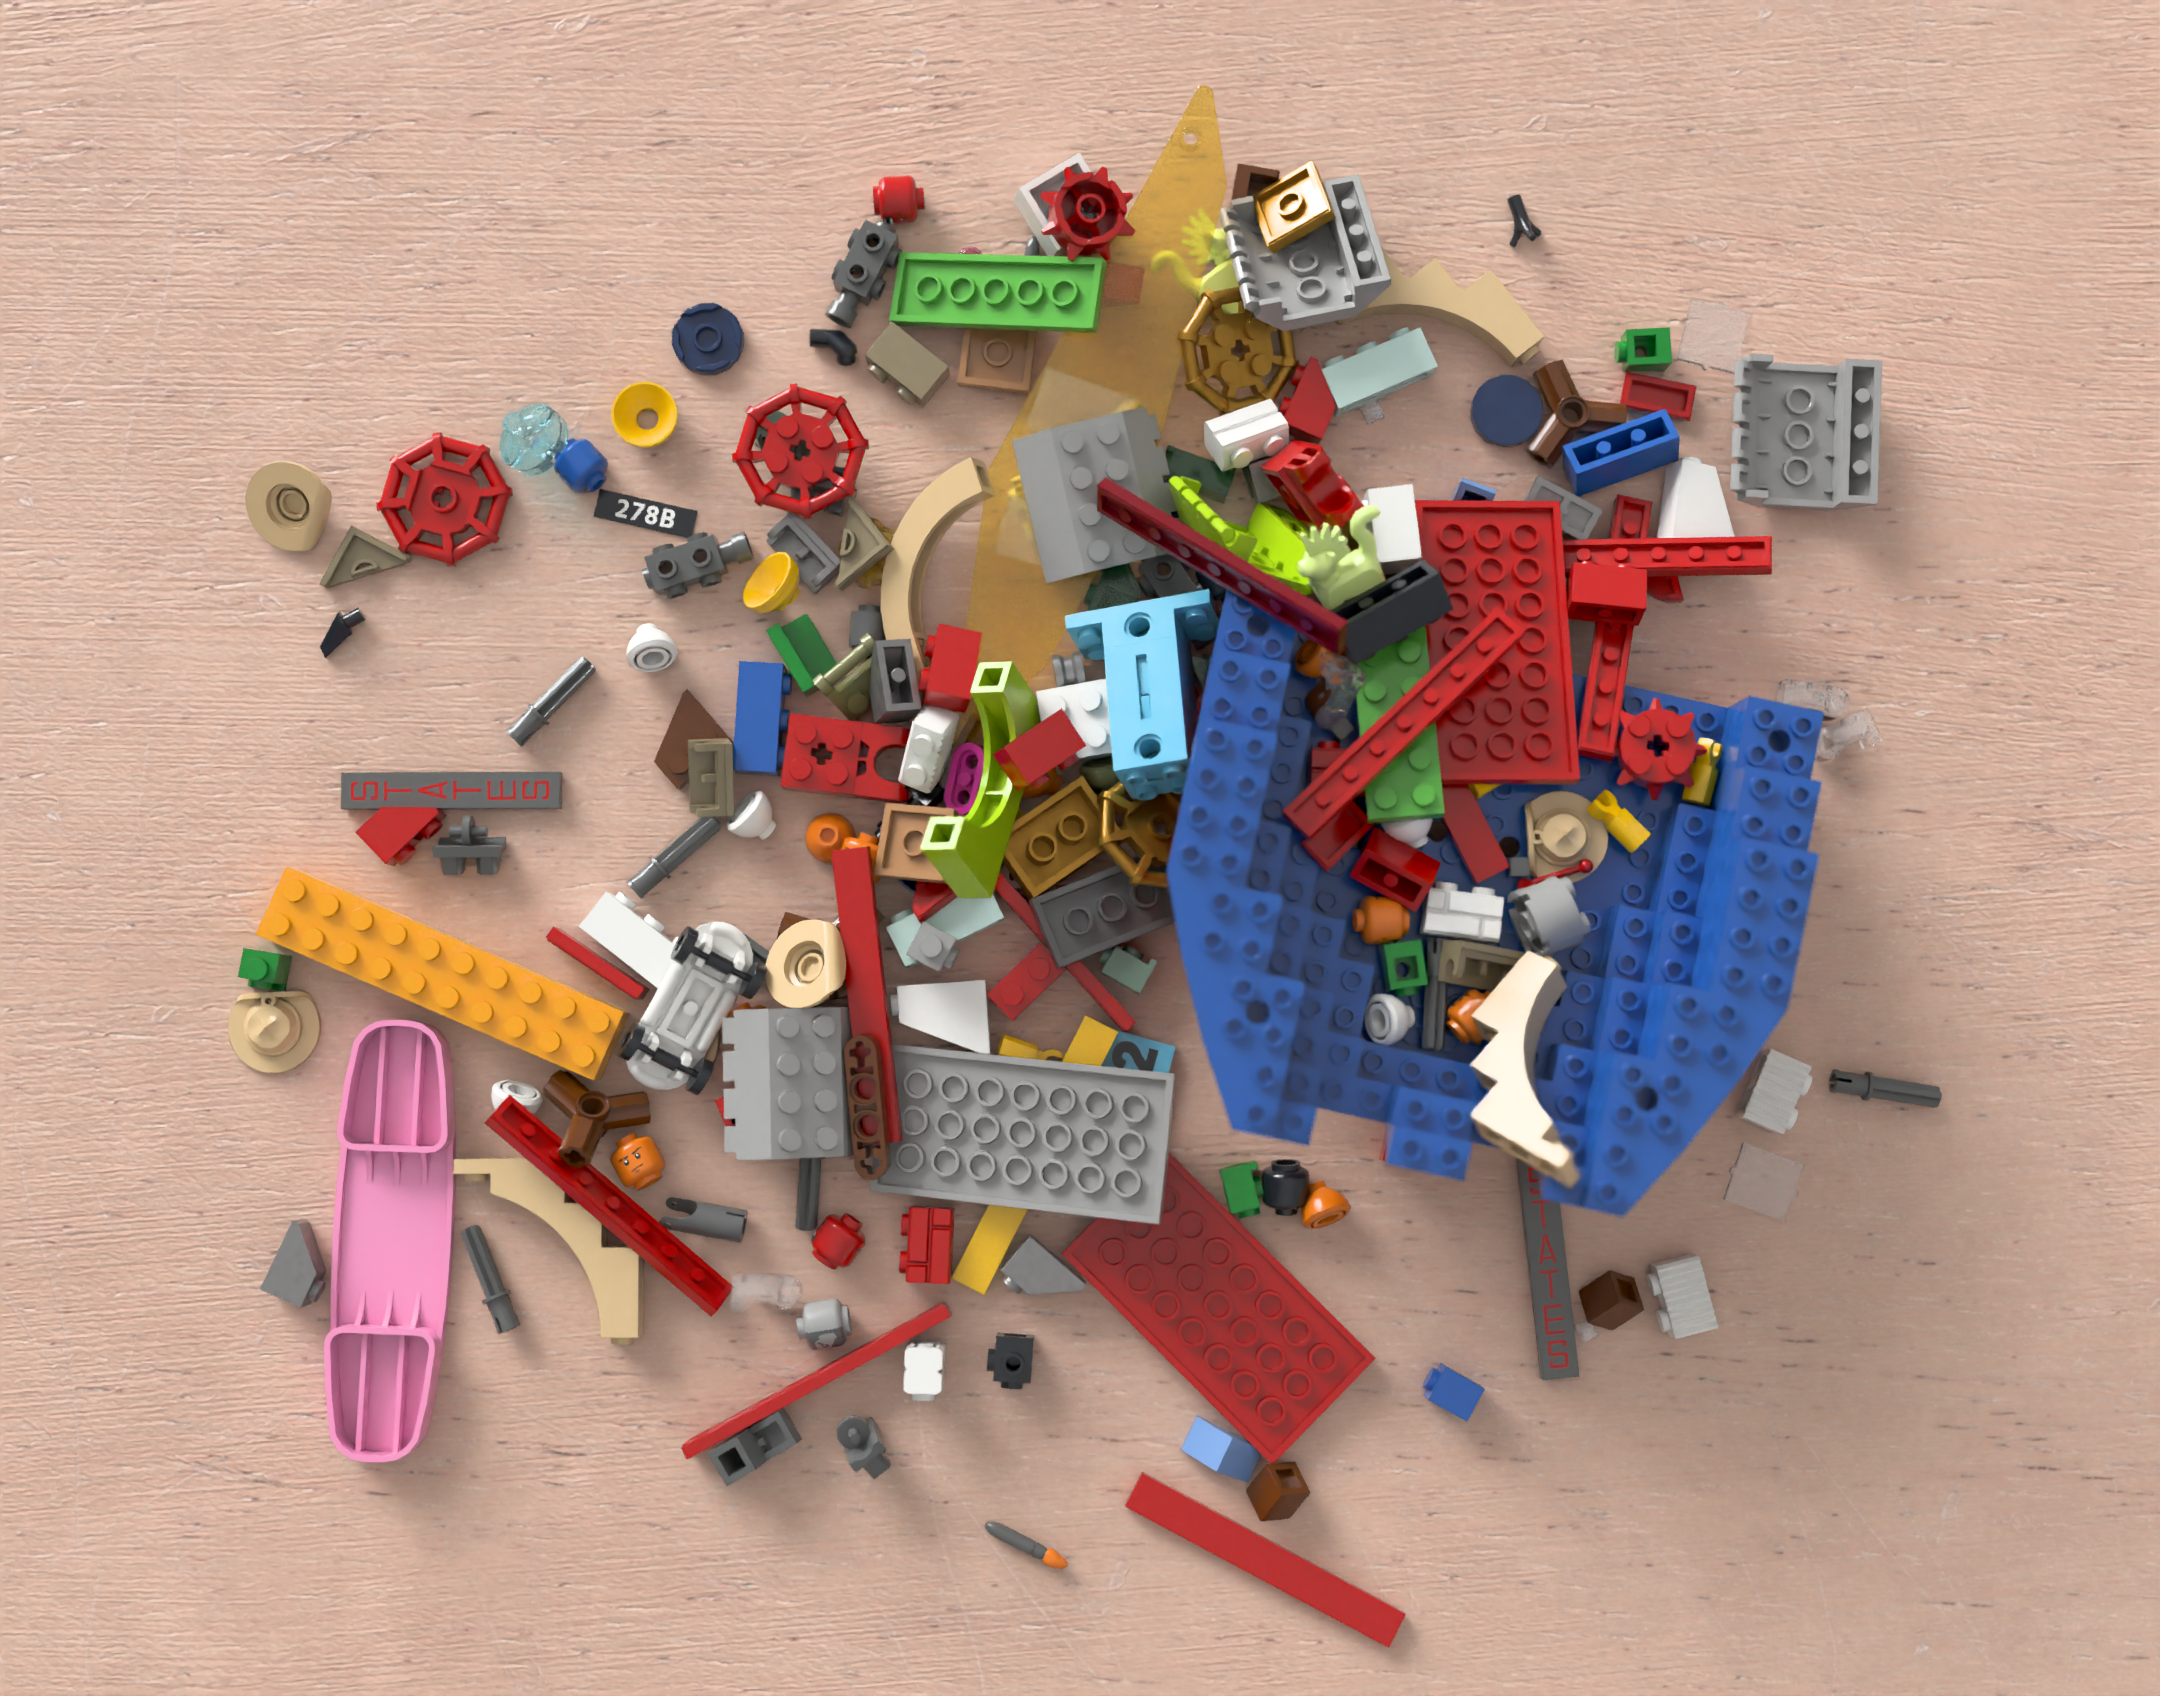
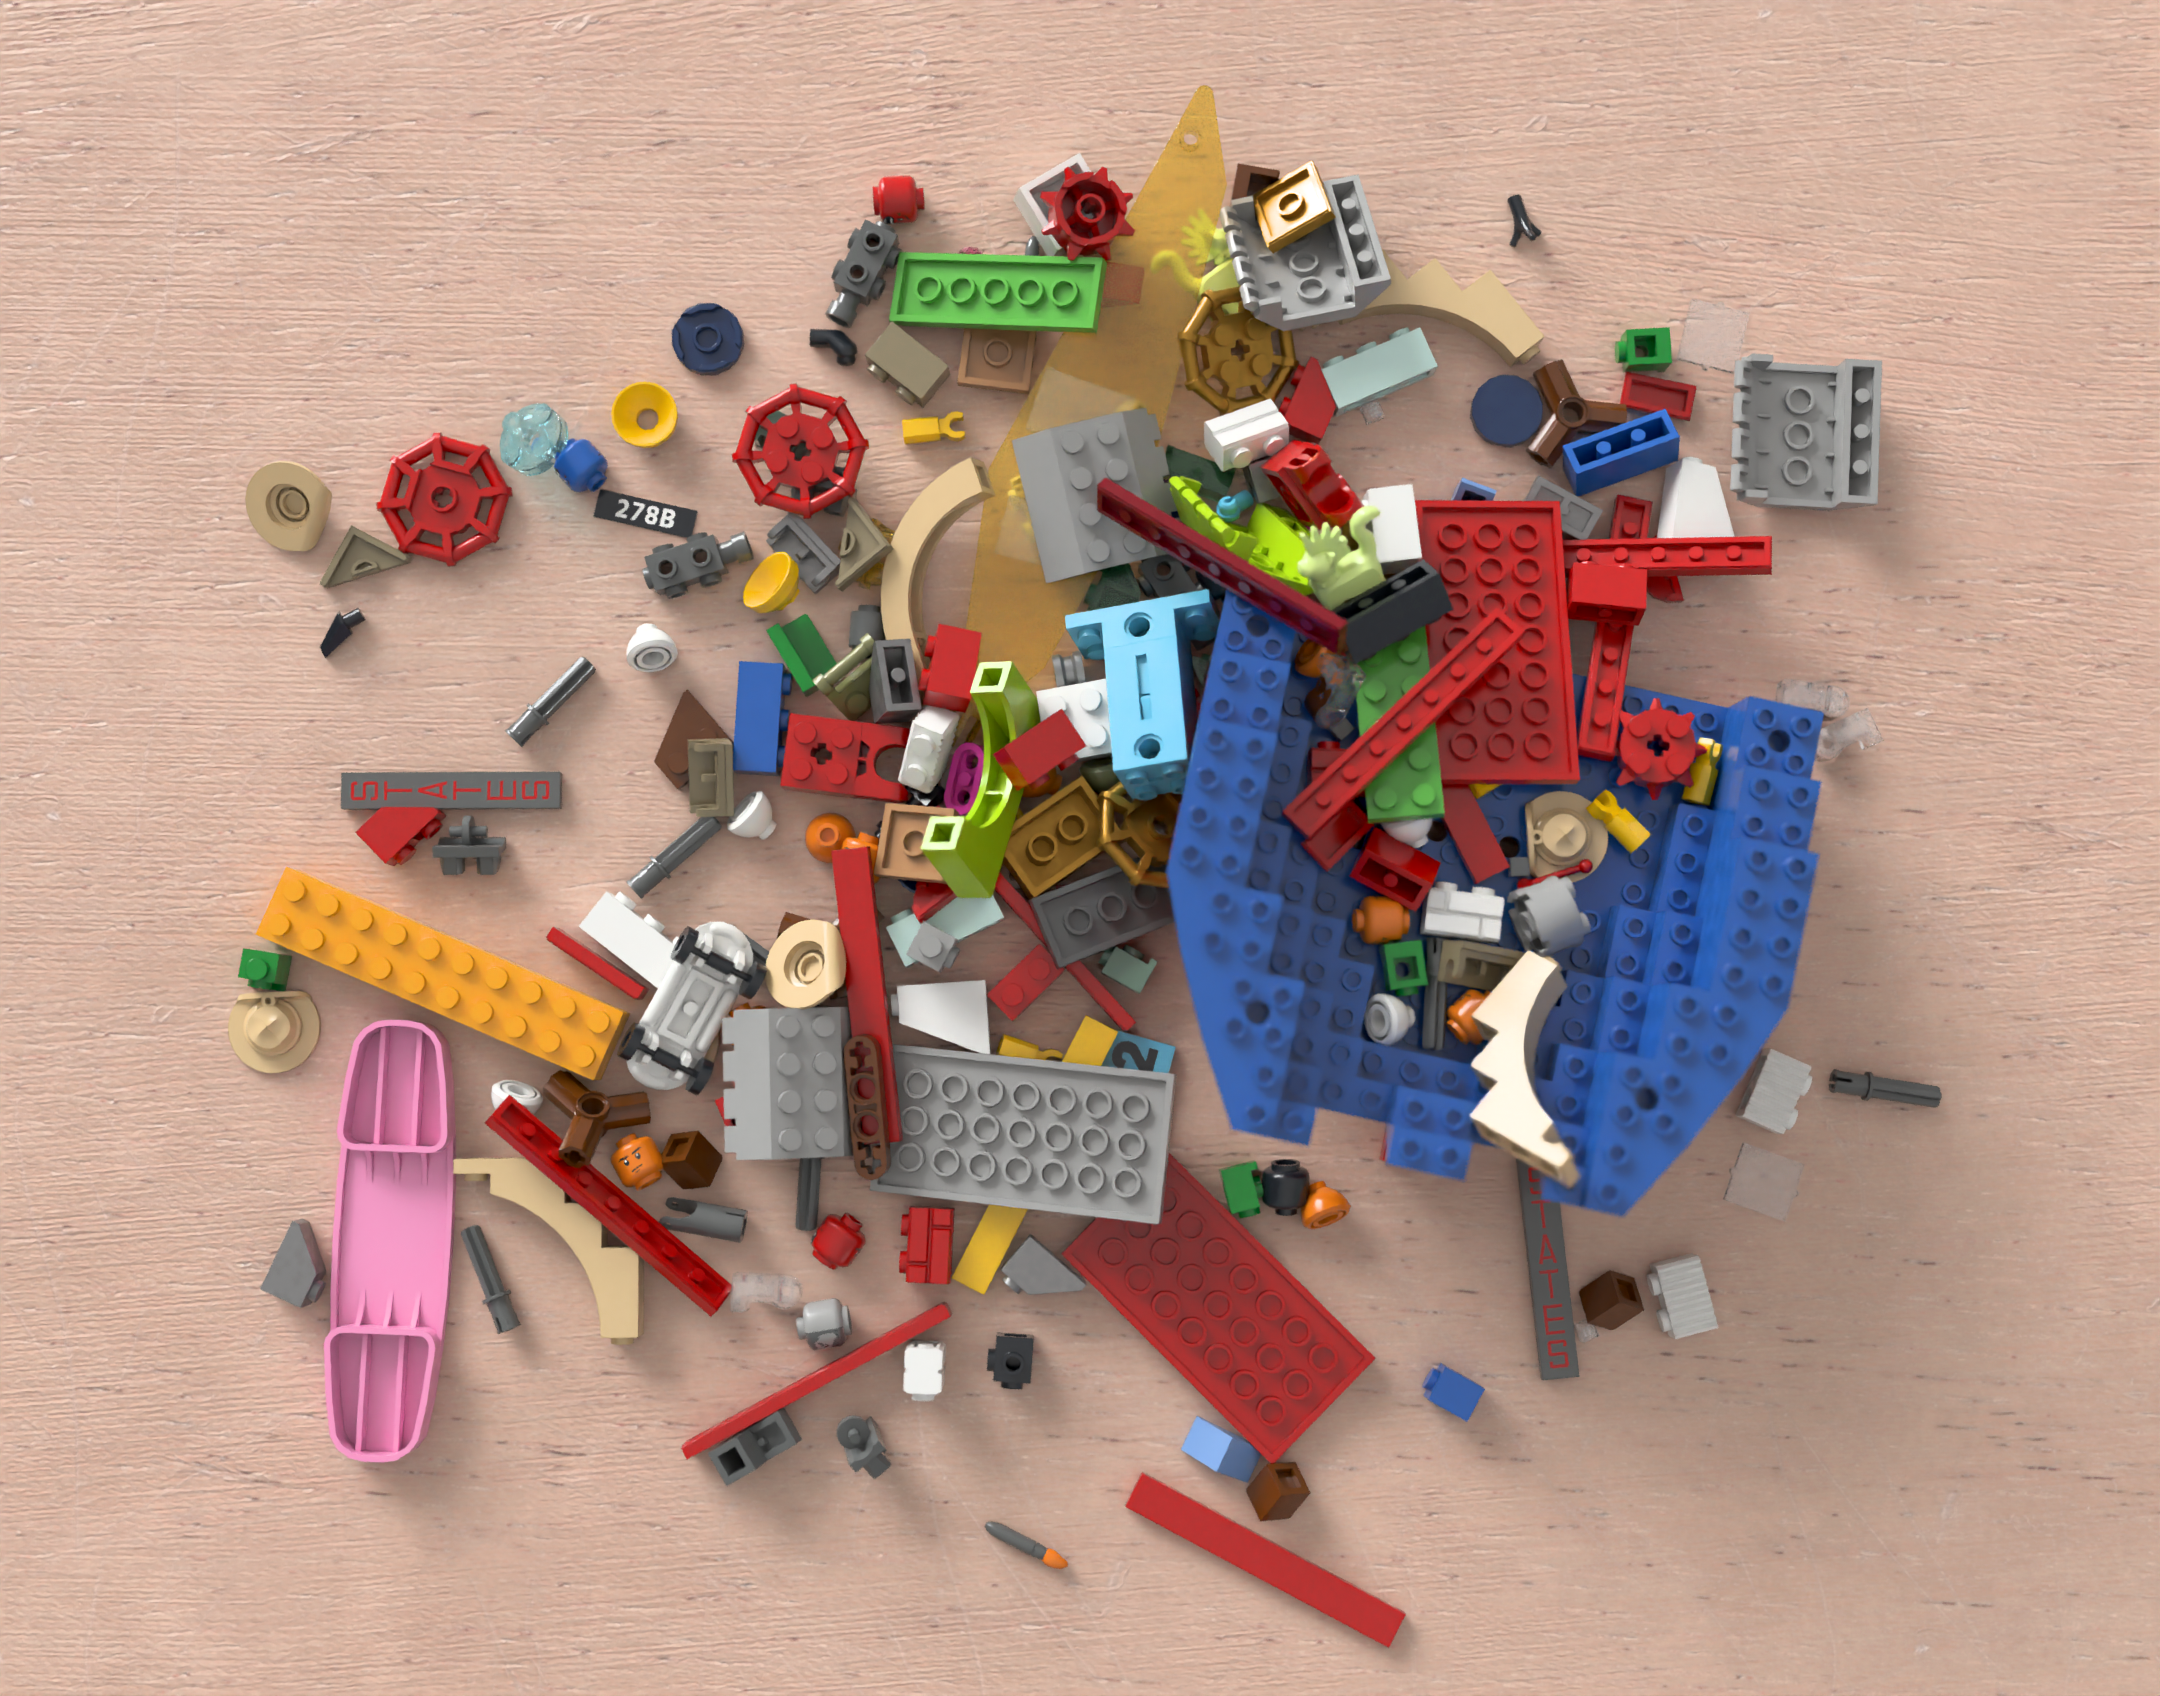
none -> reddish brown panel [661,1131,723,1190]
none -> yellow bar [902,411,966,444]
none -> medium azure arm [1216,490,1253,523]

